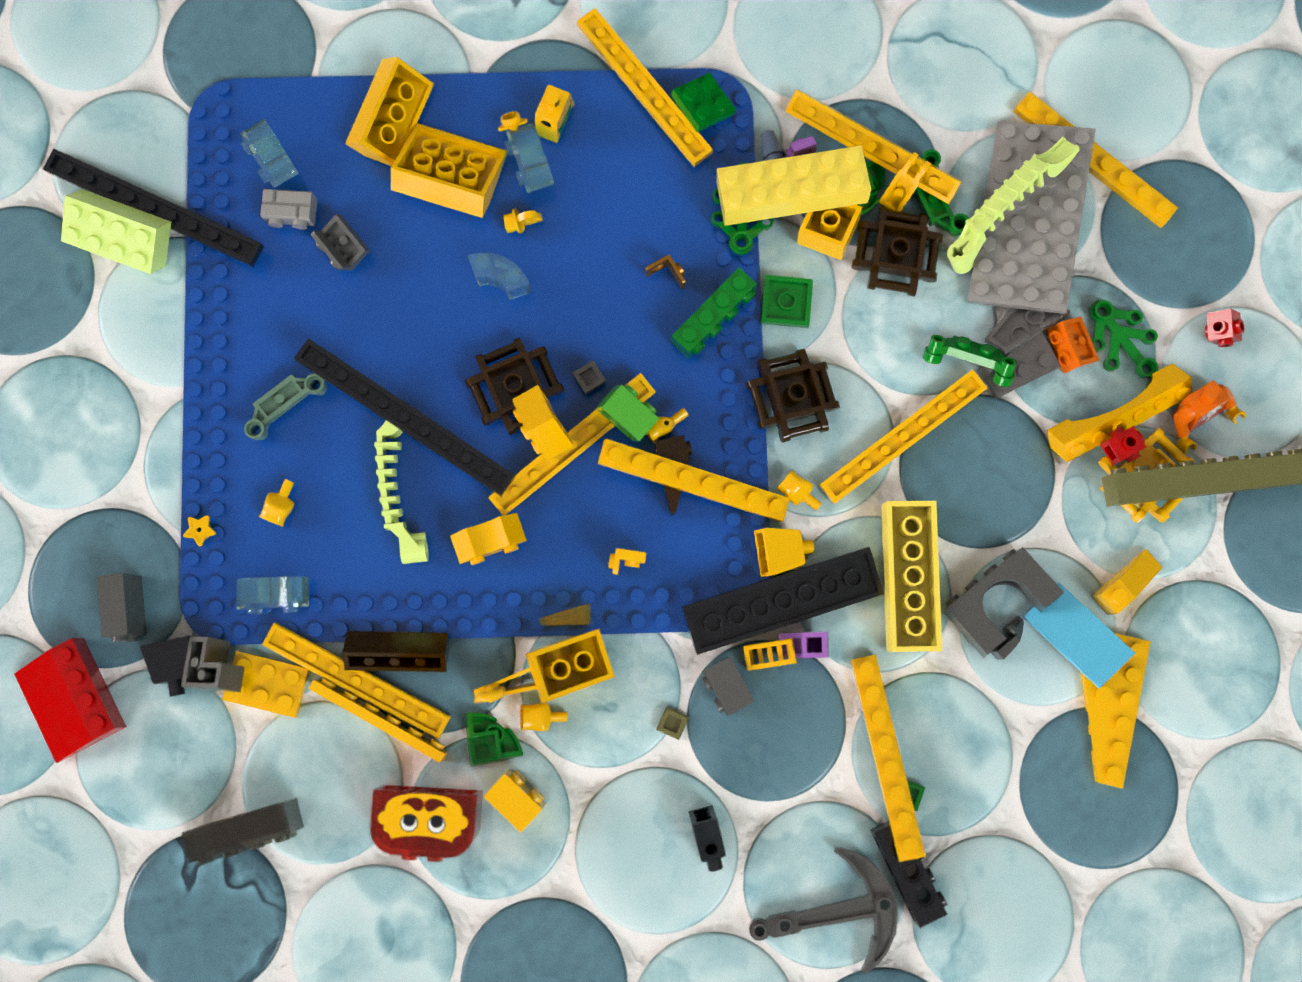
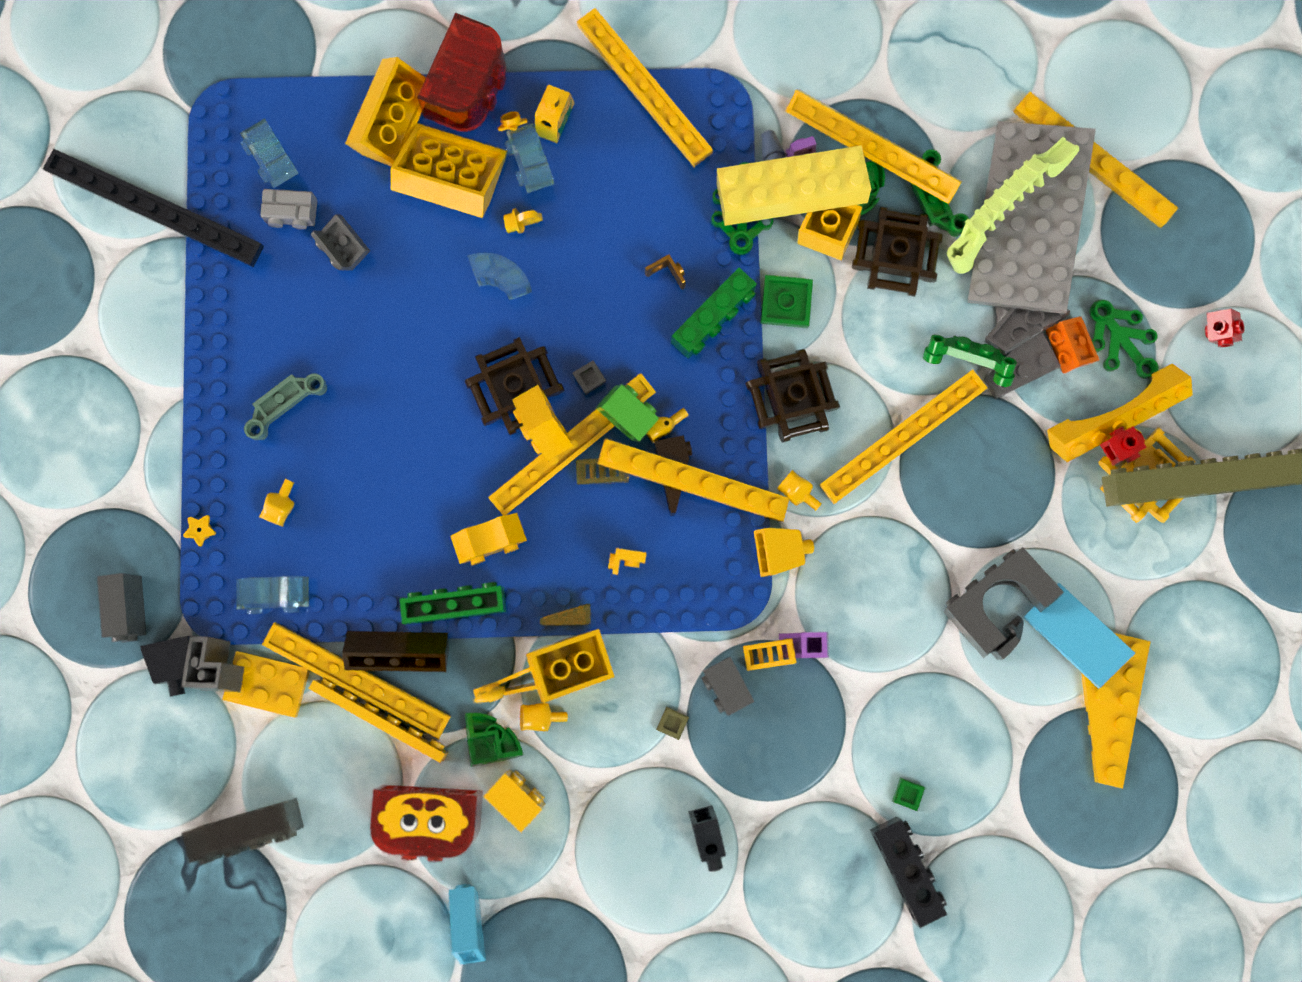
red slope [14,638,126,763] -> none
yellowish green brick [61,189,171,274] -> none
black plate [294,338,516,497] -> none
yellowish green piece [374,420,429,564] -> none
green plate [671,73,736,133] -> none
black plate [681,547,884,655] -> none
dark grey piece [749,847,898,974] -> none
yellow plate [851,655,926,862] -> none
yellow hinge [879,152,931,212] -> none
light yellow brick [881,501,942,652] -> none
yellow slope [1091,549,1162,615] -> none
orange torso [1171,380,1246,454] -> none
none -> green brick [400,582,507,625]
none -> clear red brick [417,12,506,132]
none -> medium azure slope [448,884,486,965]
none -> clear yellow slope [576,458,629,485]

